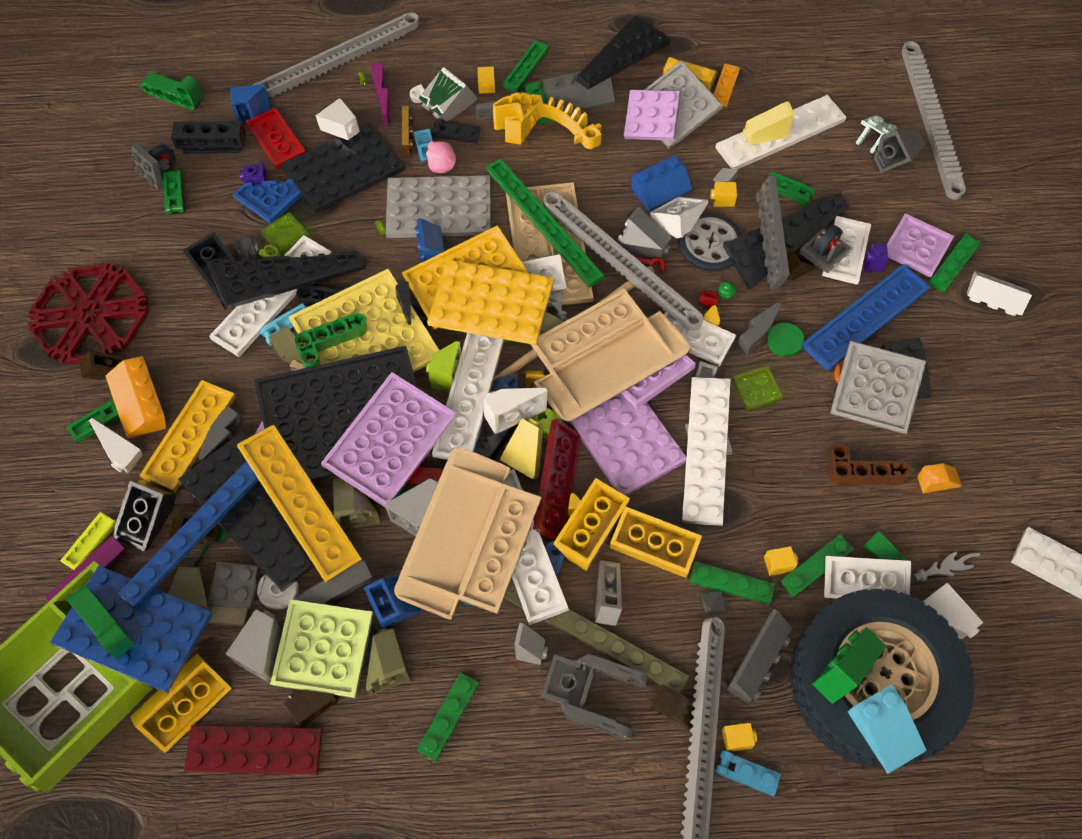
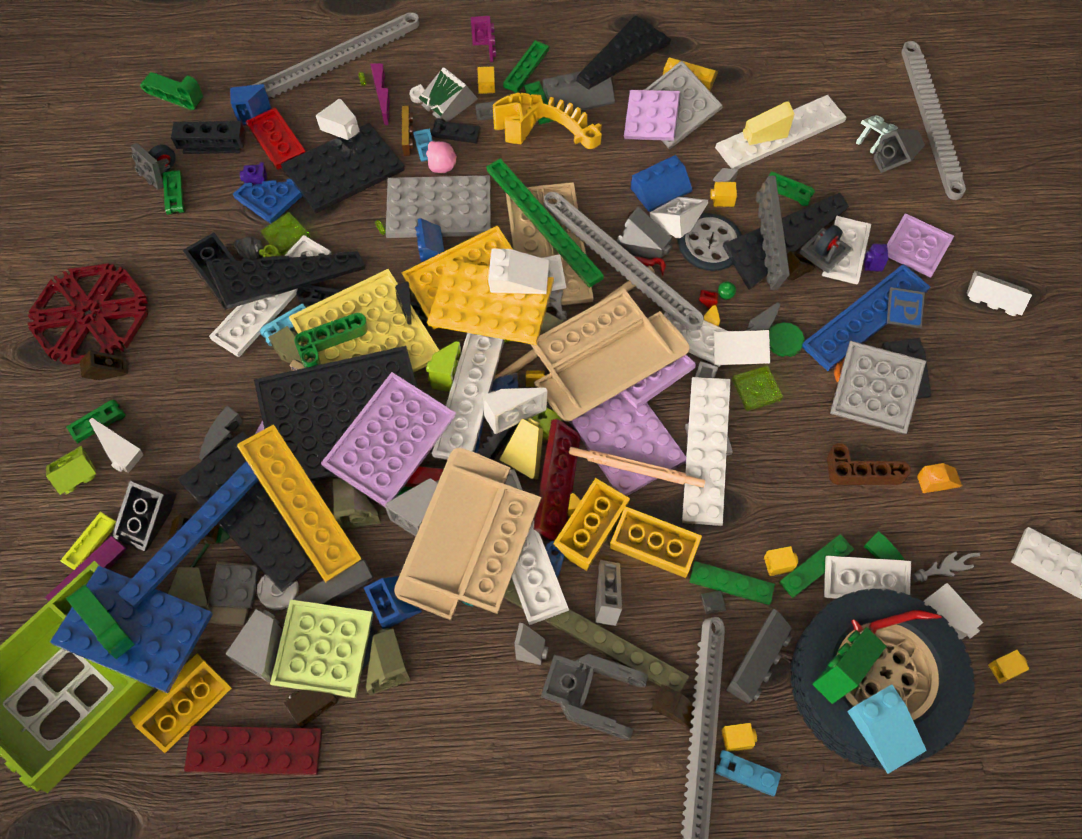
light orange slope [106,356,166,439] -> none
yellow plate [140,380,236,493] -> none
green plate [417,672,479,762] -> none
light orange plate [713,63,740,107] -> none
green plate [928,233,981,293] -> none
none -> lime slope [46,446,96,495]
none -> magenta bracket [471,16,496,63]
none -> white slope [488,249,549,294]
none -> light nougat axle [569,447,705,488]
none -> white sticker [714,330,770,365]
none -> red piece [852,610,942,634]
none -> piece [887,287,925,329]
none -> yellow brick [988,650,1029,684]

